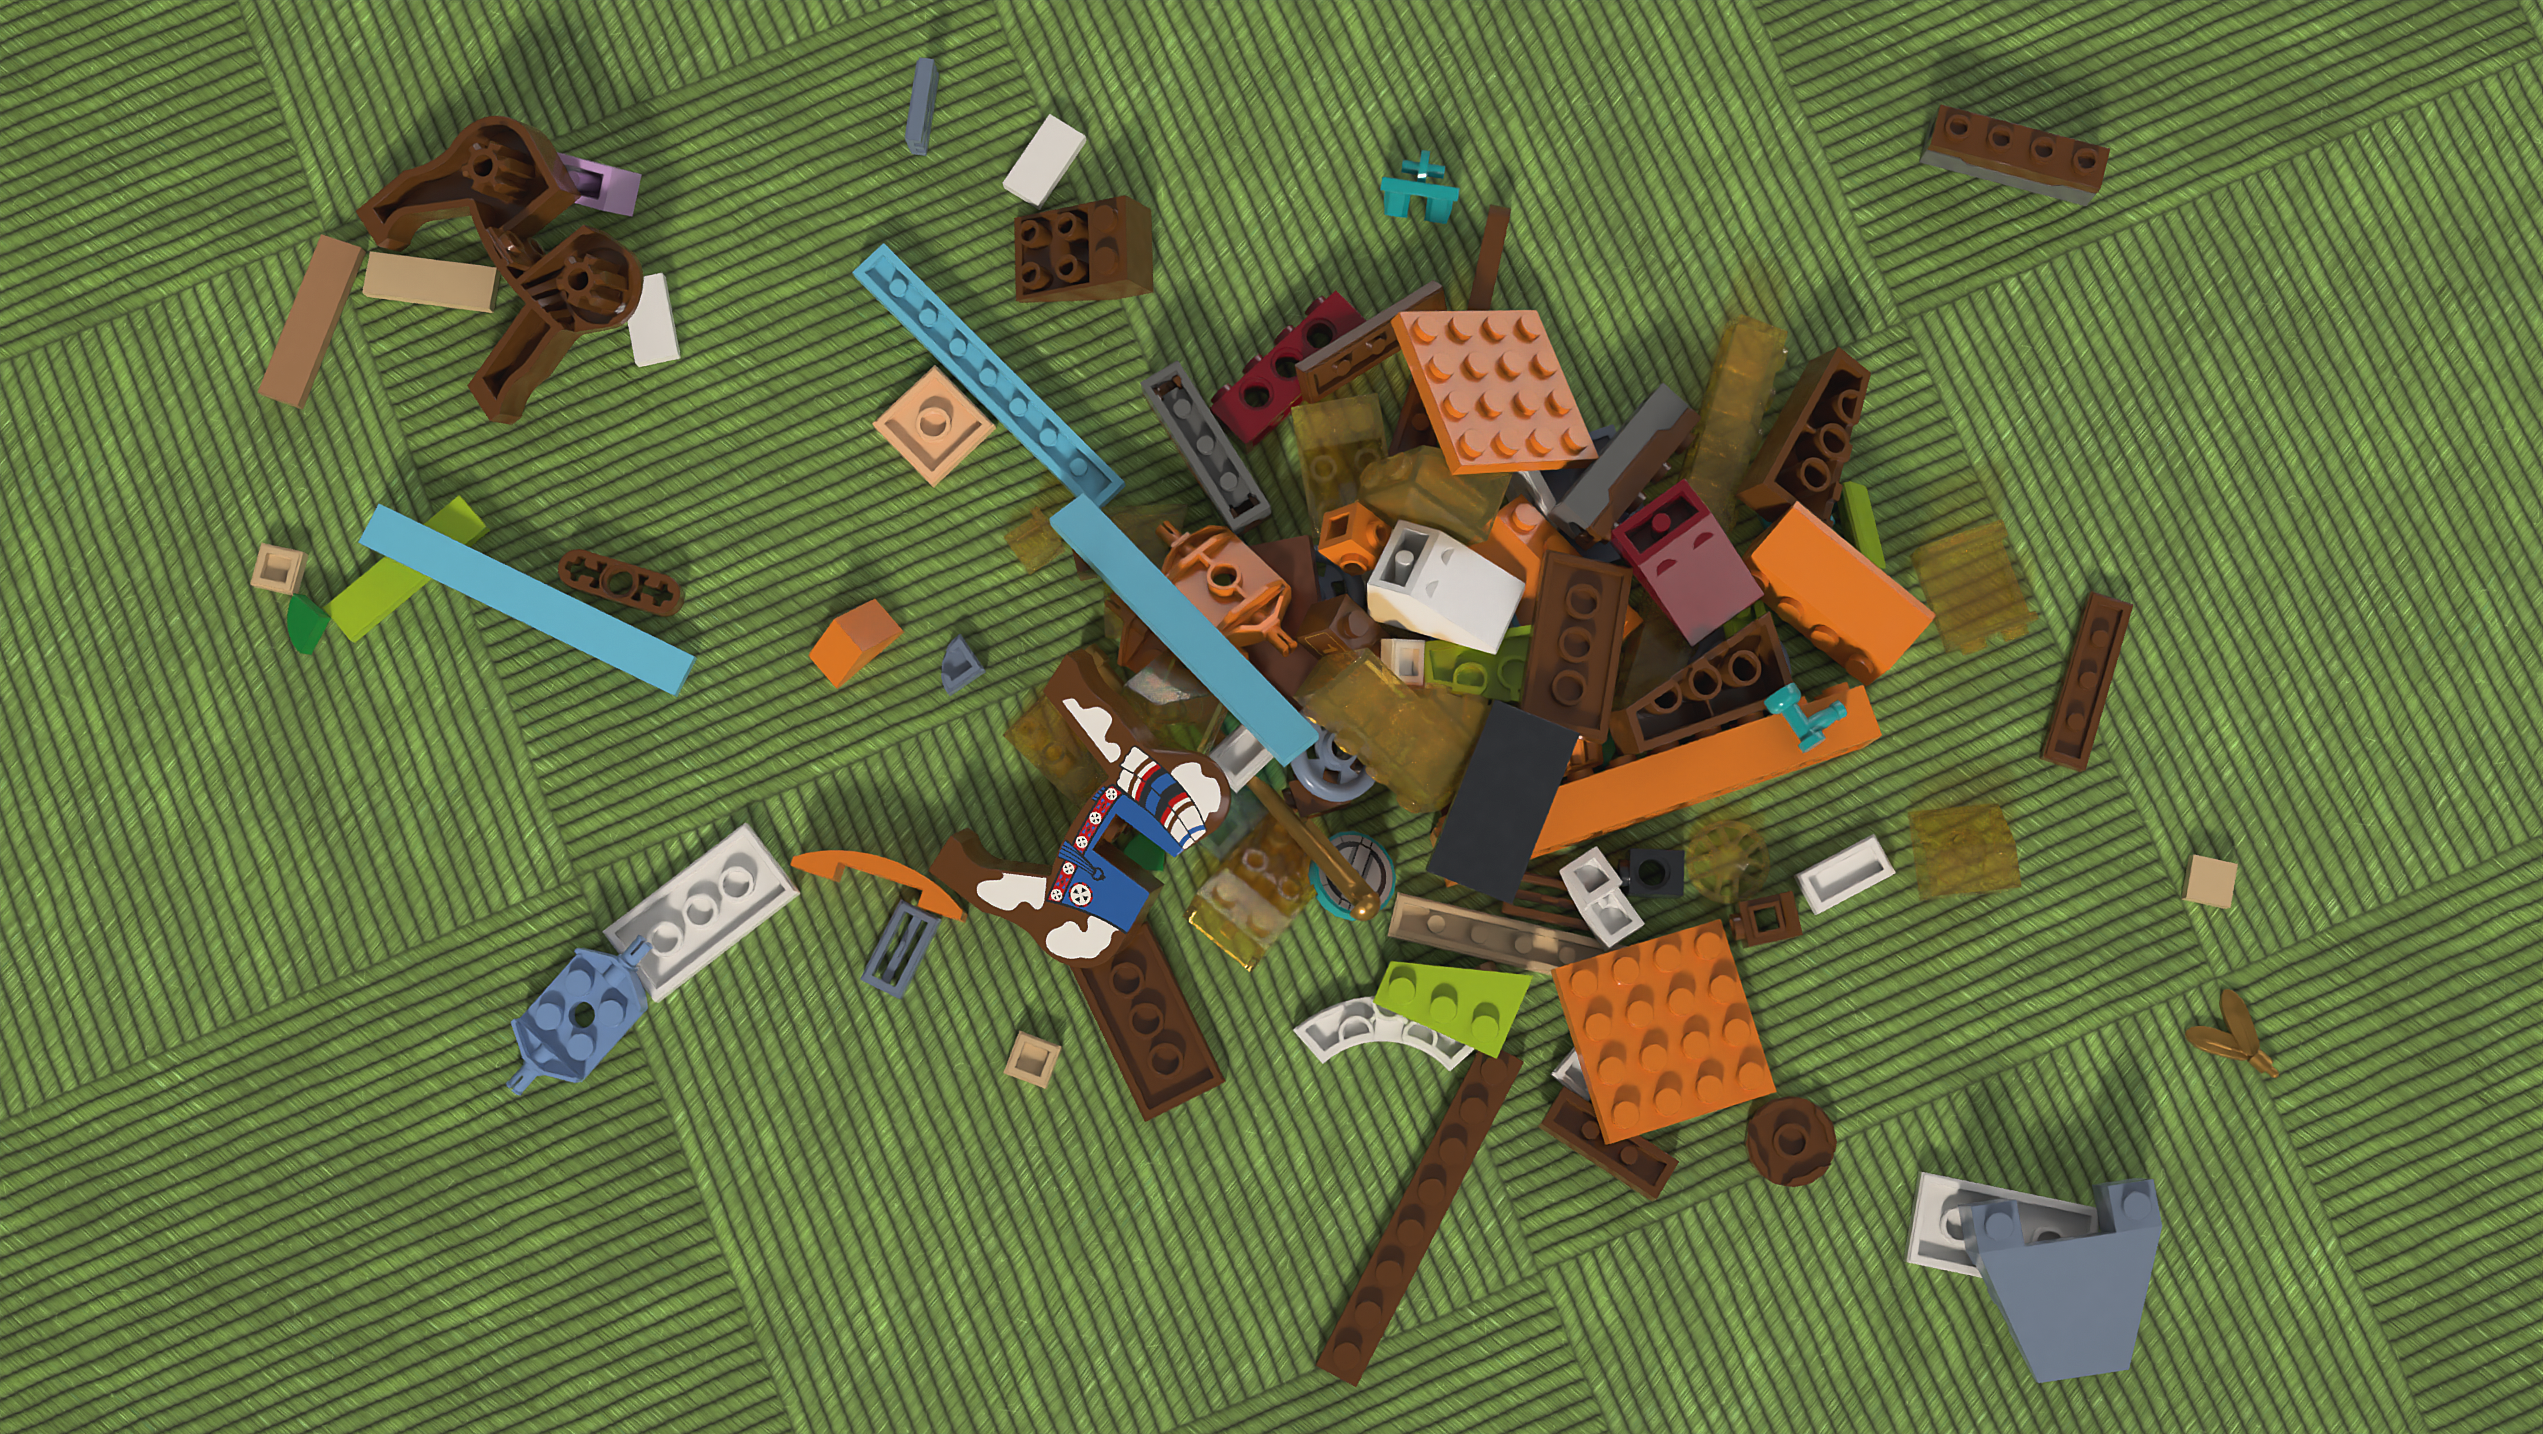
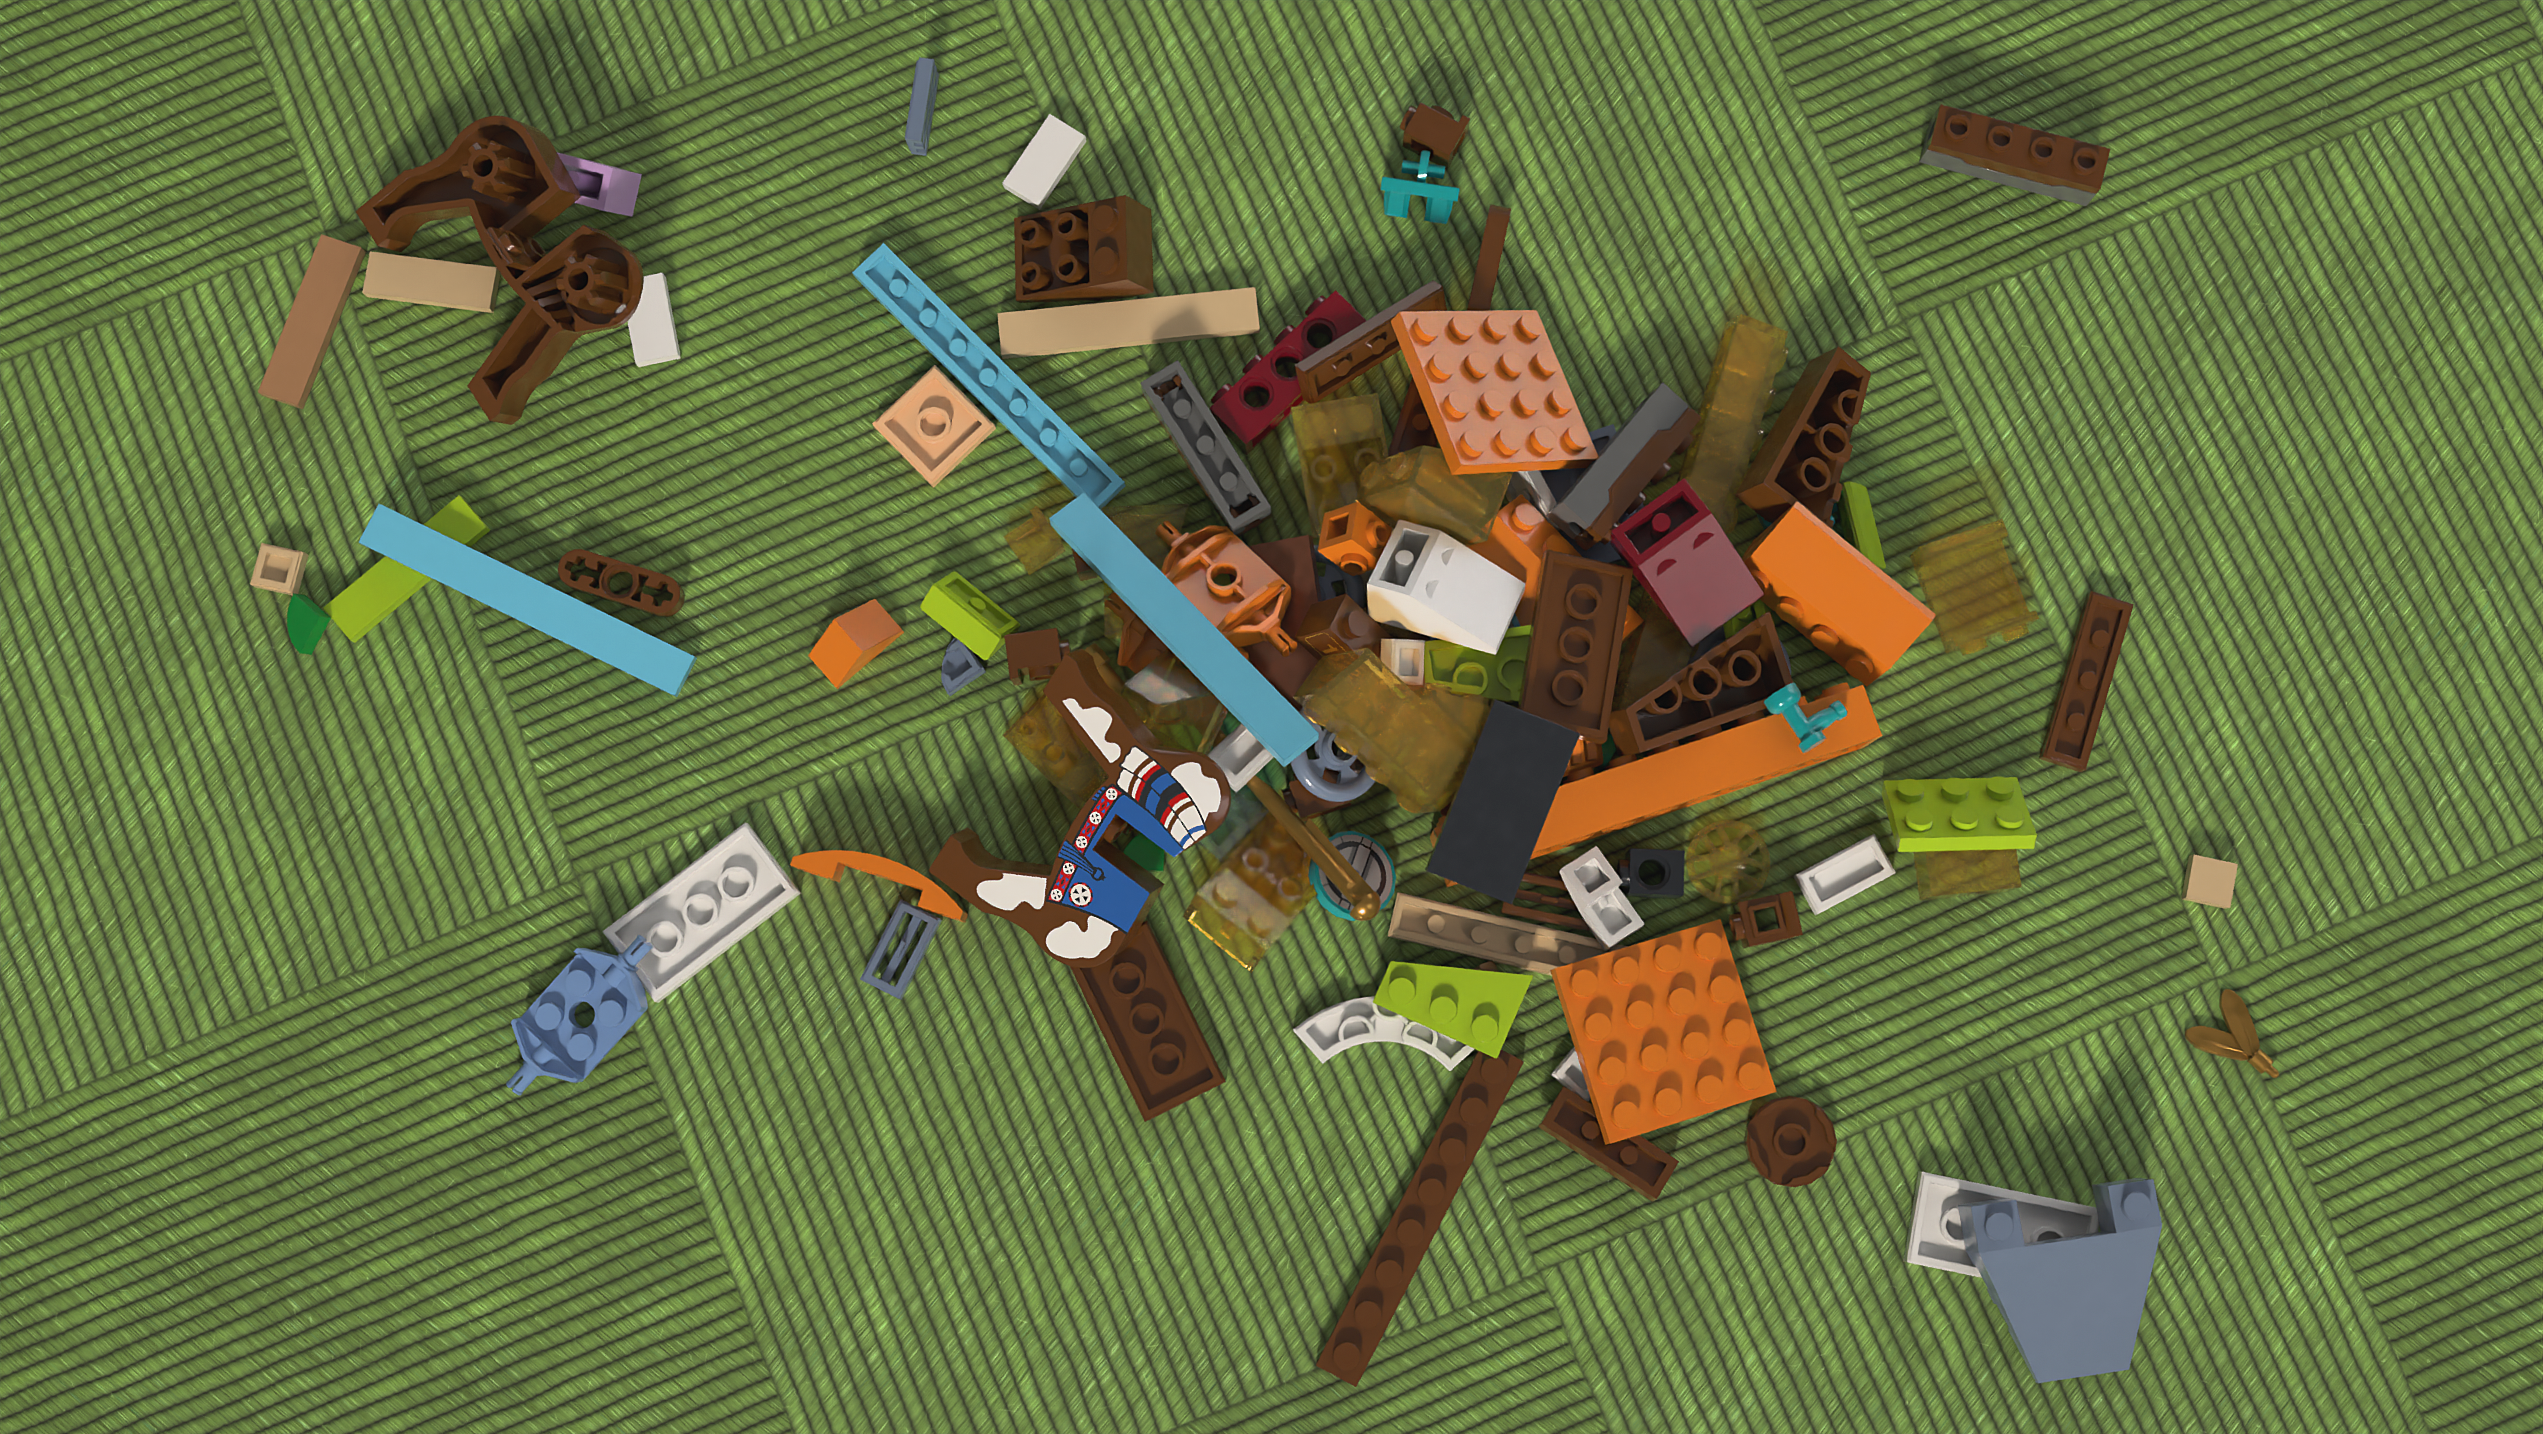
tan tile [1004,1031,1062,1089] -> none
none -> lime slope [920,571,1021,660]
none -> tan tile [997,287,1260,359]
none -> reddish brown brick [1004,628,1071,686]
none -> reddish brown brick [1400,102,1470,170]
none -> lime plate [1882,776,2037,852]

